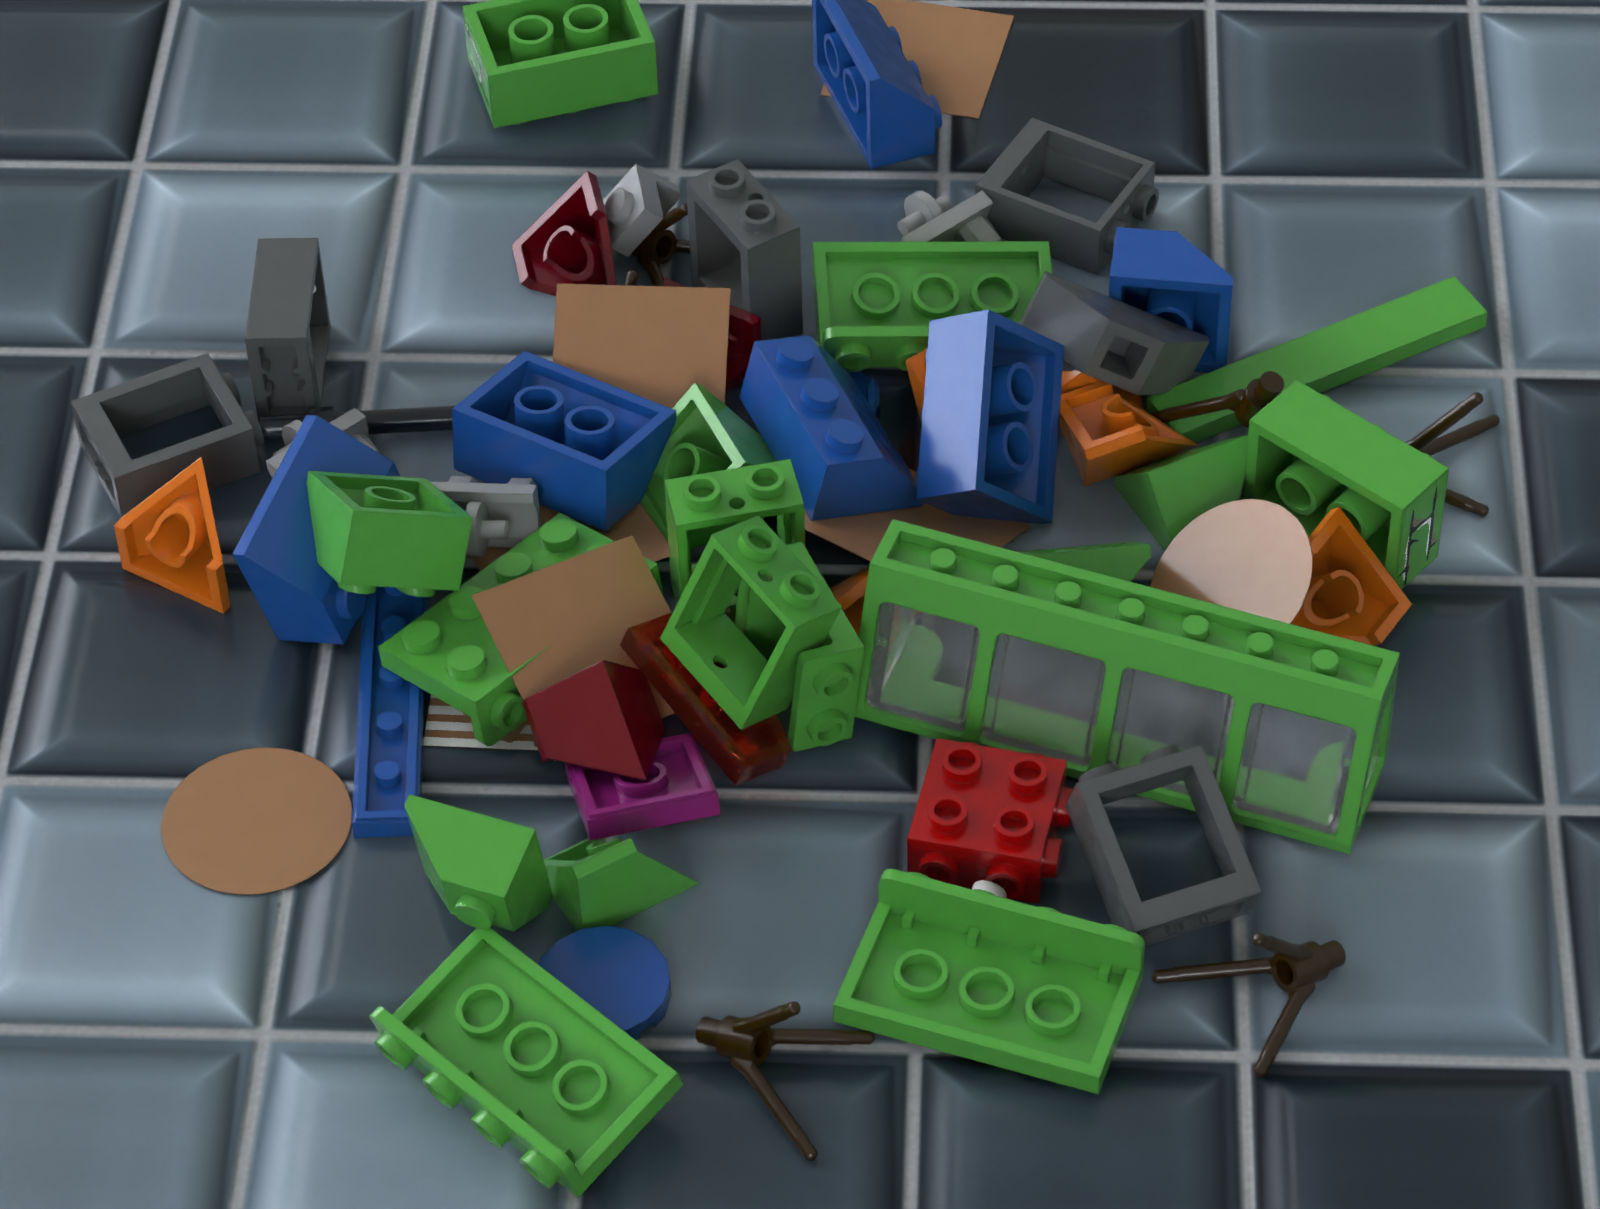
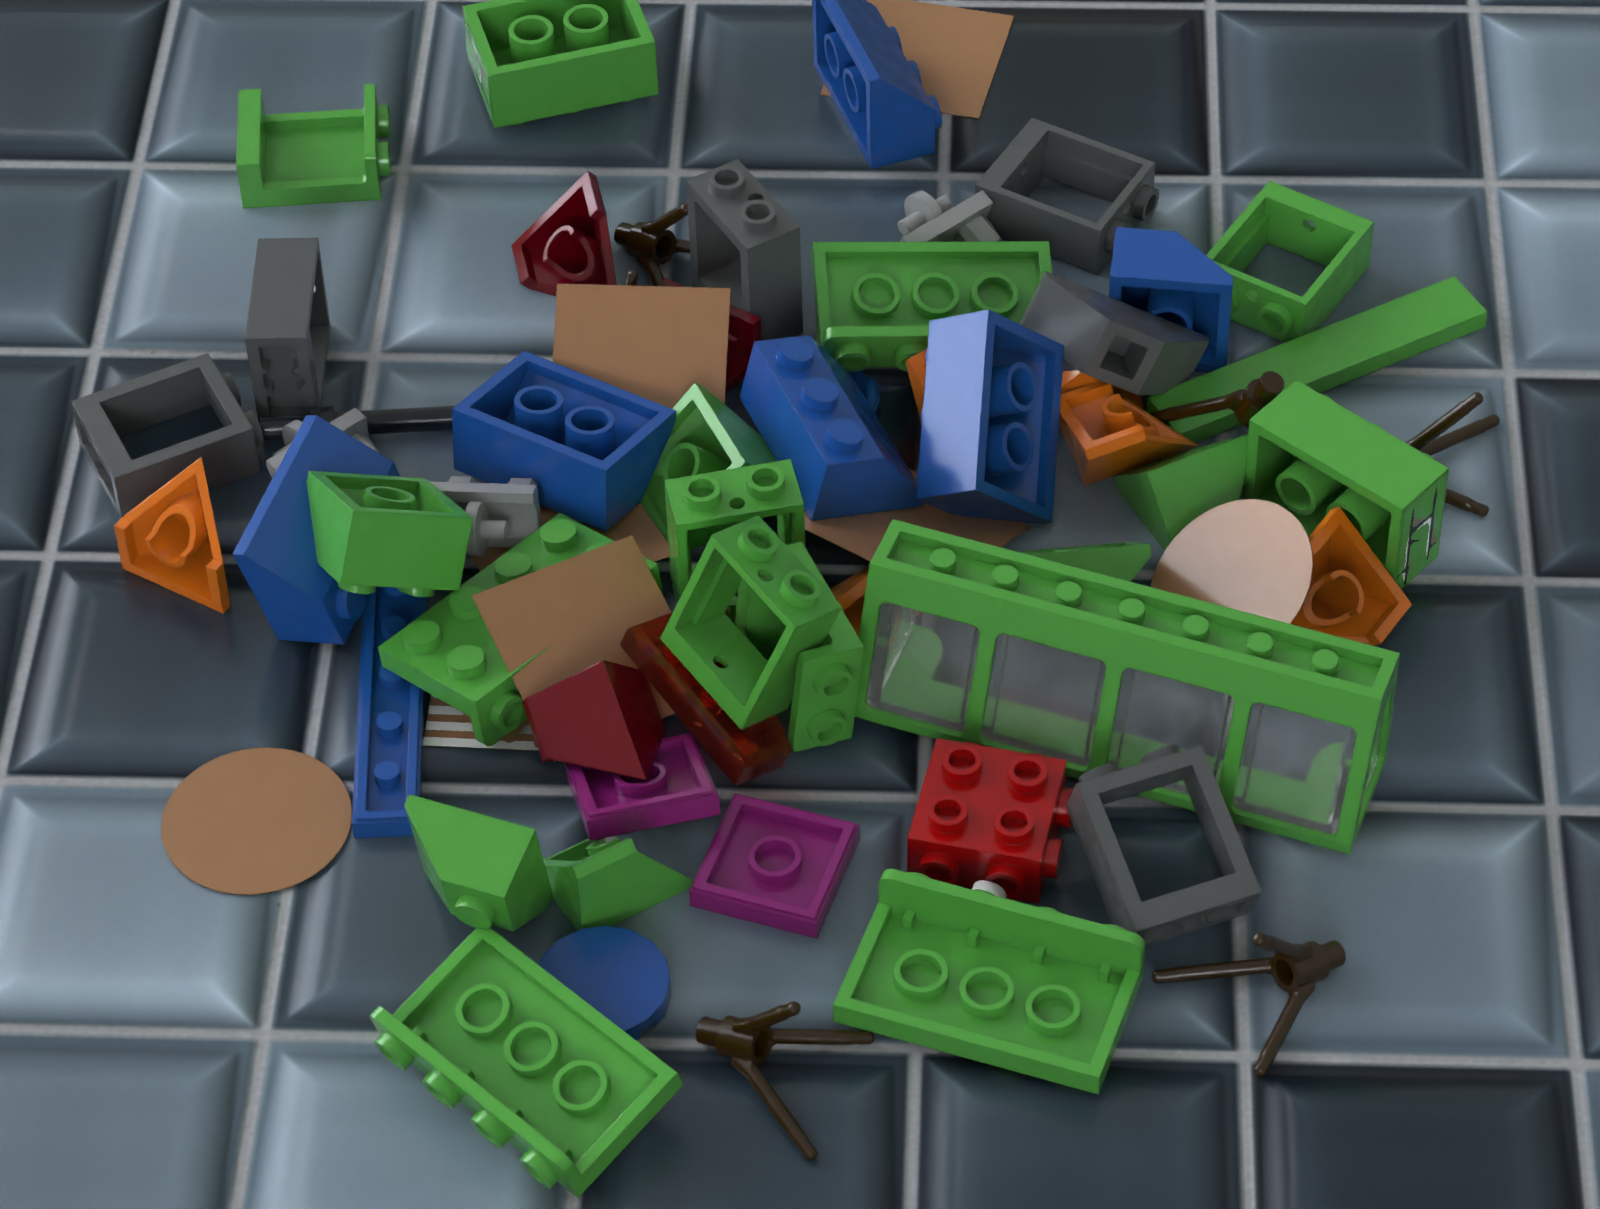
light grey bracket [603,164,681,257] -> none
none -> bright green panel [236,84,391,209]
none -> magenta tile [689,793,860,939]
none -> bright green window [1207,181,1374,342]

